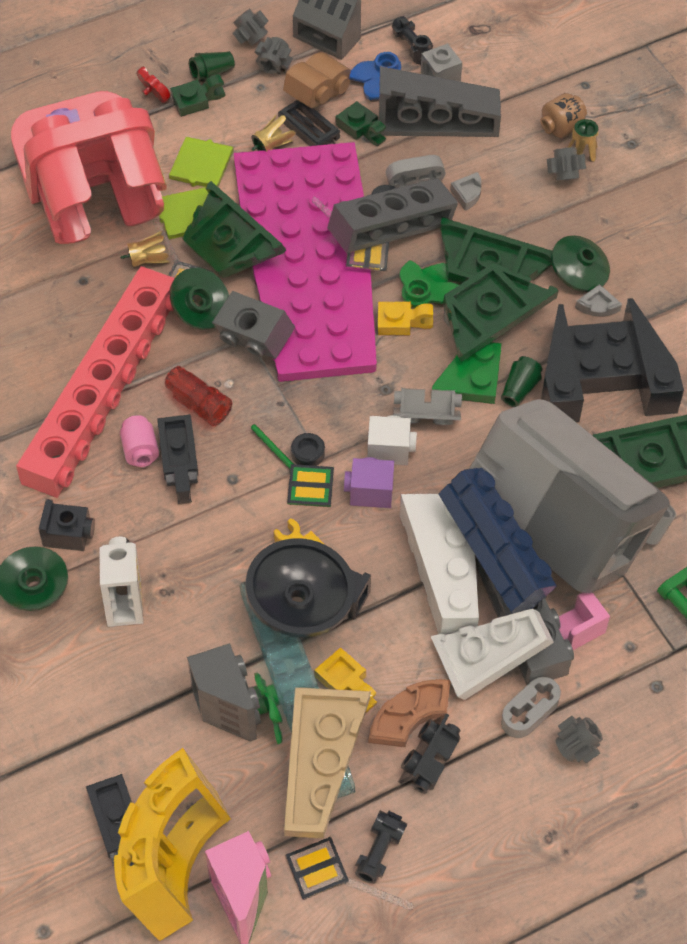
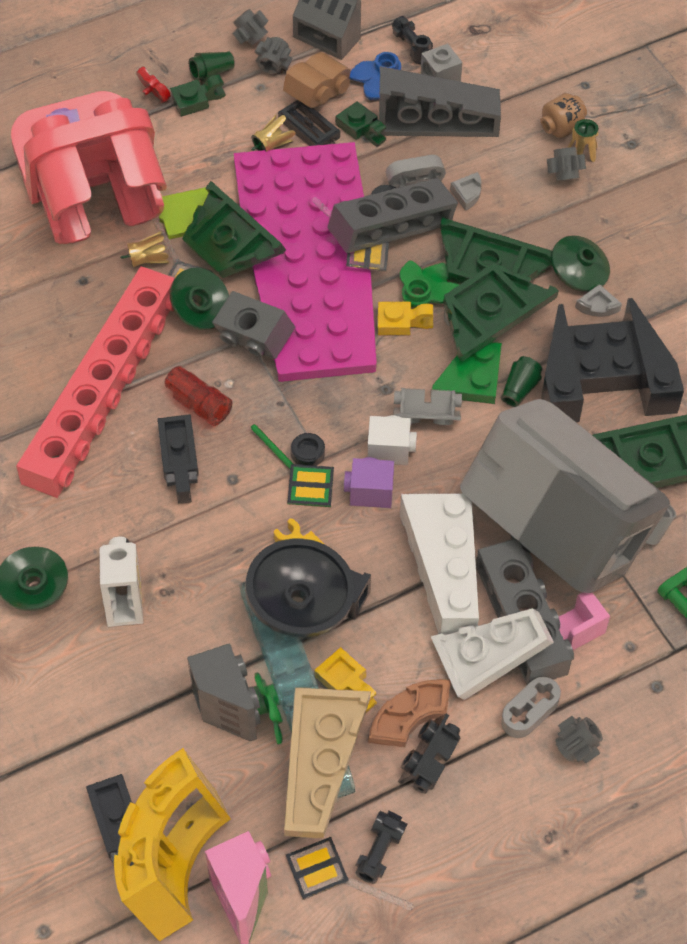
black brick [39,499,95,551] -> none
bright pink brick [120,416,159,467] -> none
lime piece [169,137,234,187] -> none
dark blue brick [438,468,557,613] -> none

